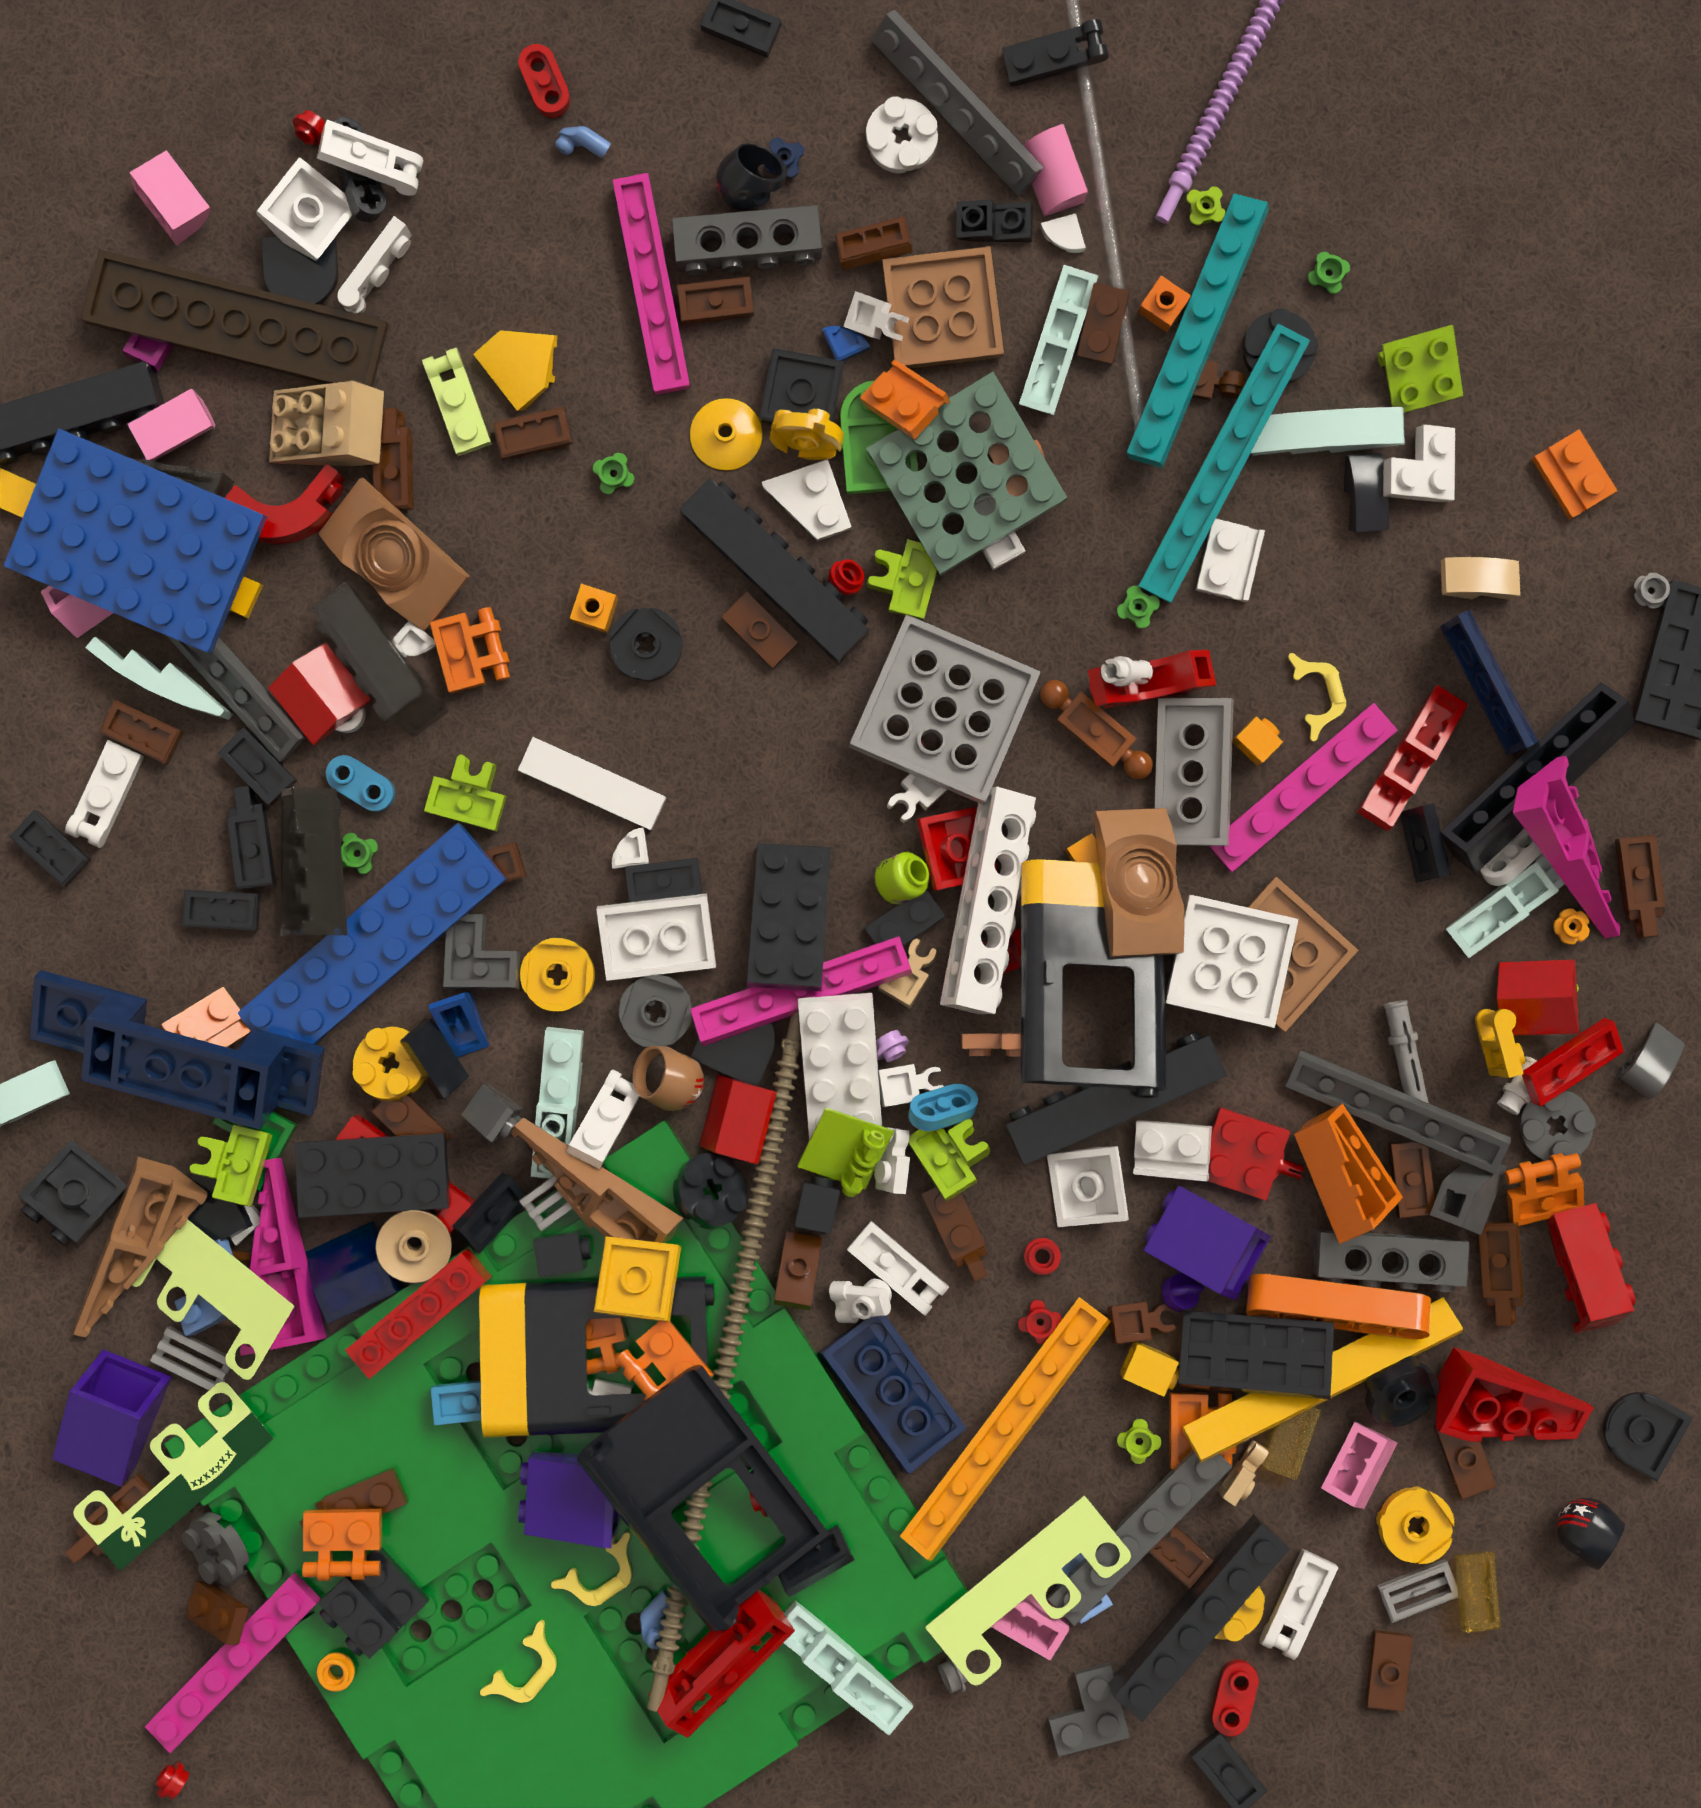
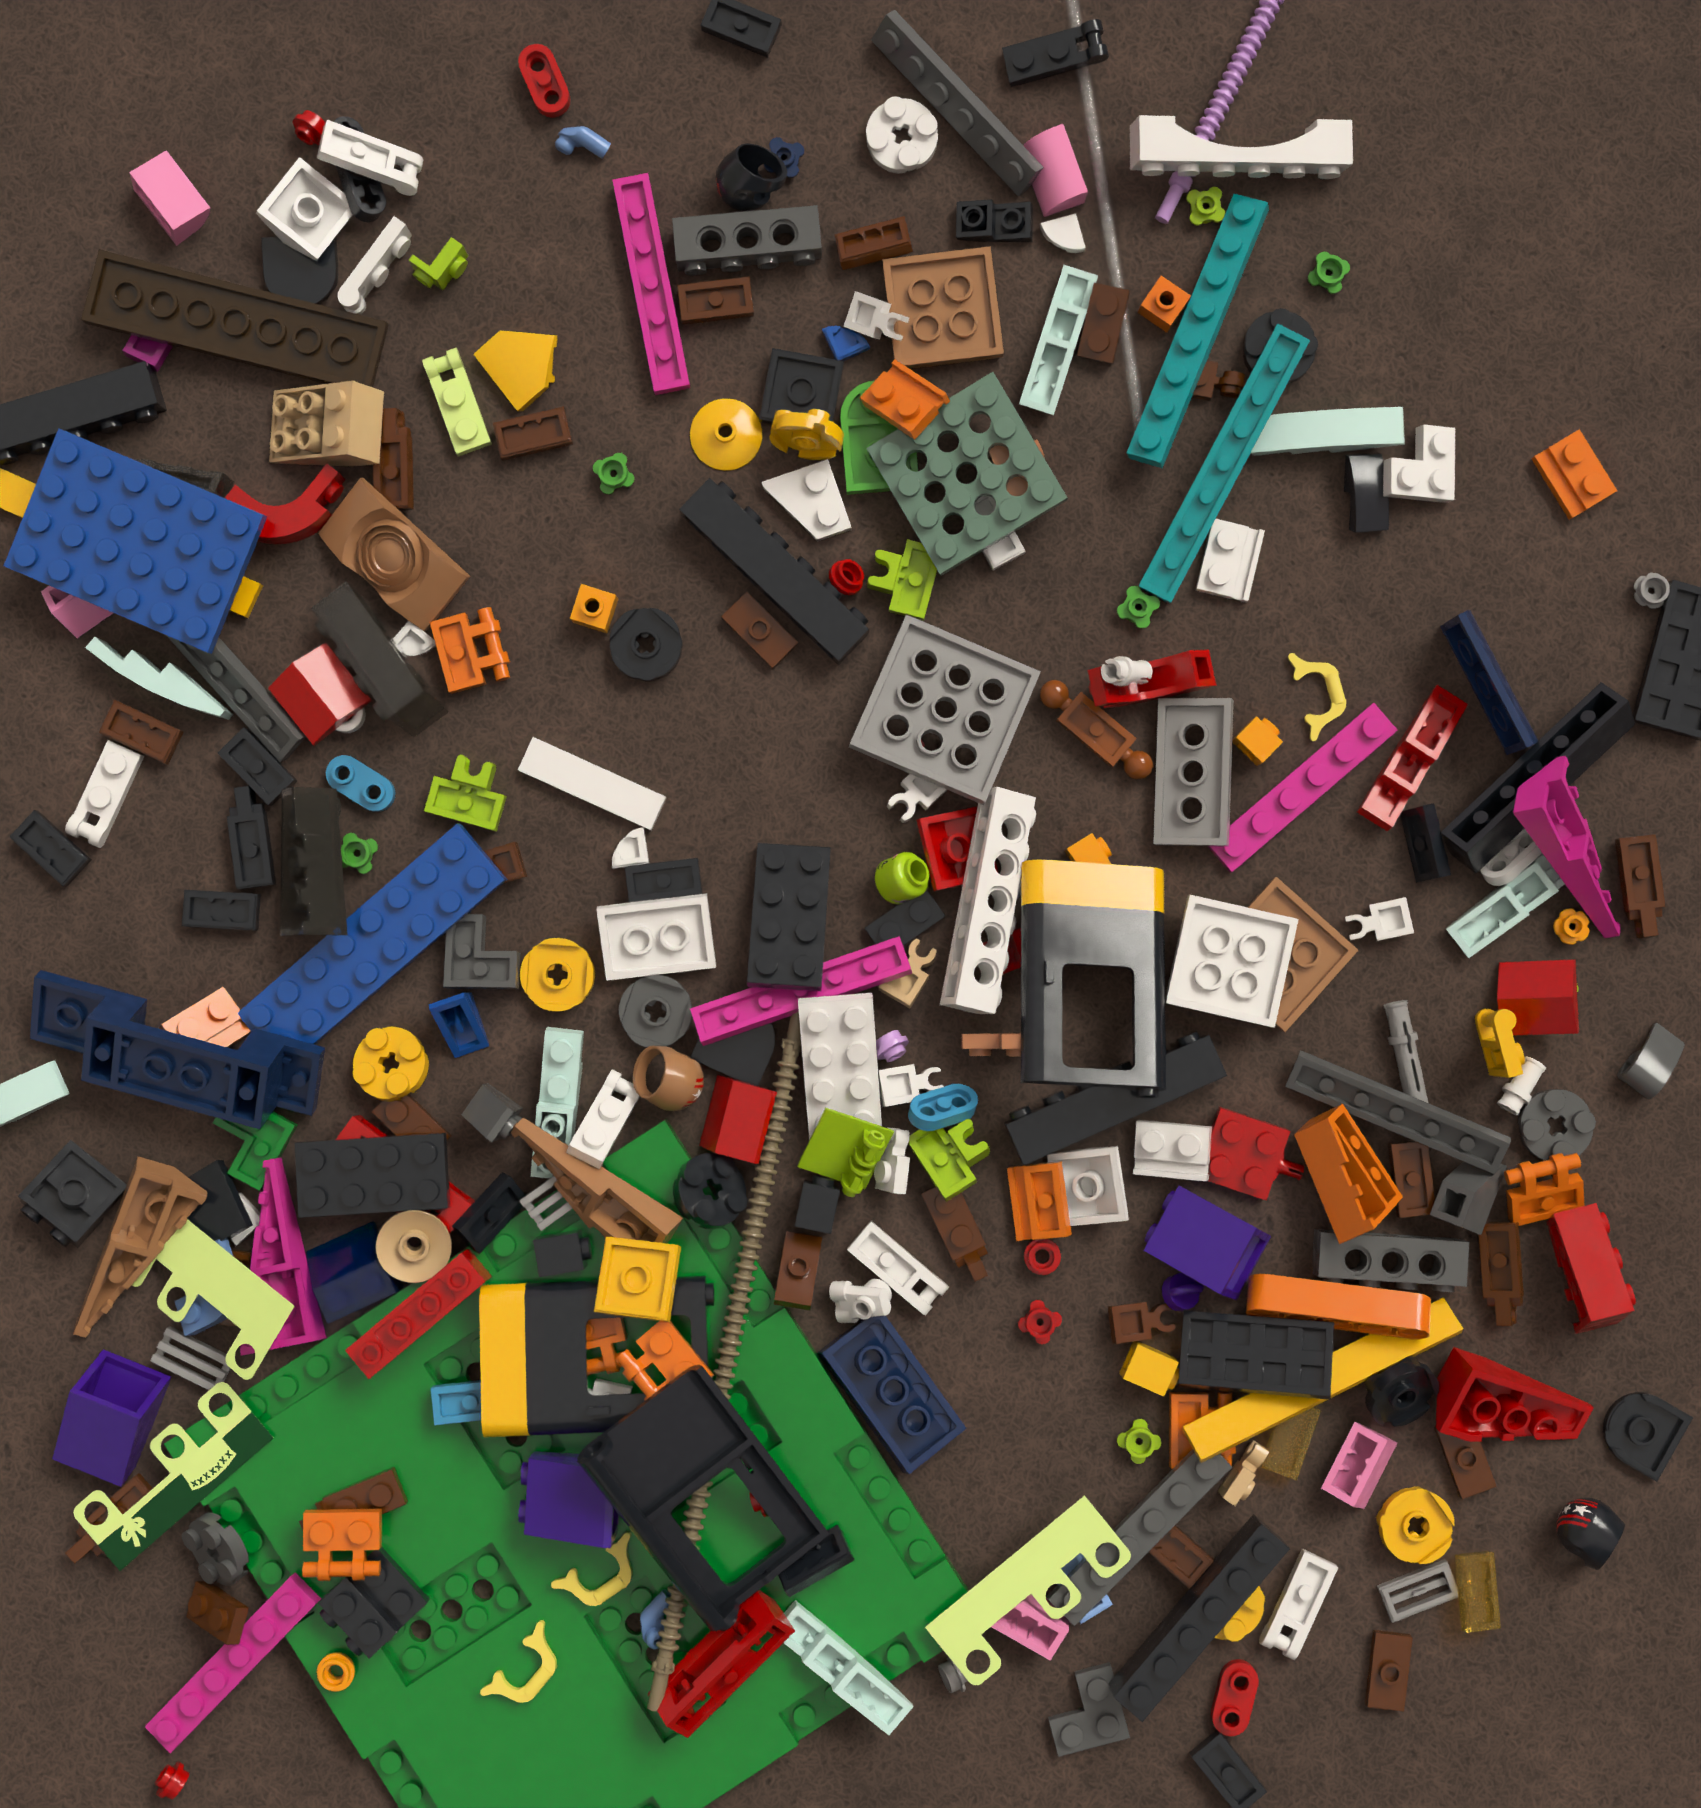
bright pink brick [128,389,215,463] -> none
lime plate [190,1125,273,1207] -> none
black tile [400,1018,469,1100] -> none
light orange plate [900,1297,1111,1561] -> none
medium nougat slope [1093,808,1185,958] -> none
lime hinge [1377,325,1463,413] -> none
tan slope [1441,557,1520,600] -> none
red plate [1522,1018,1624,1106] -> none
none -> lime bracket [408,237,468,290]
none -> orange plate [1007,1161,1072,1241]
none -> white arch [1130,115,1353,179]
none -> white plate [1345,897,1414,941]

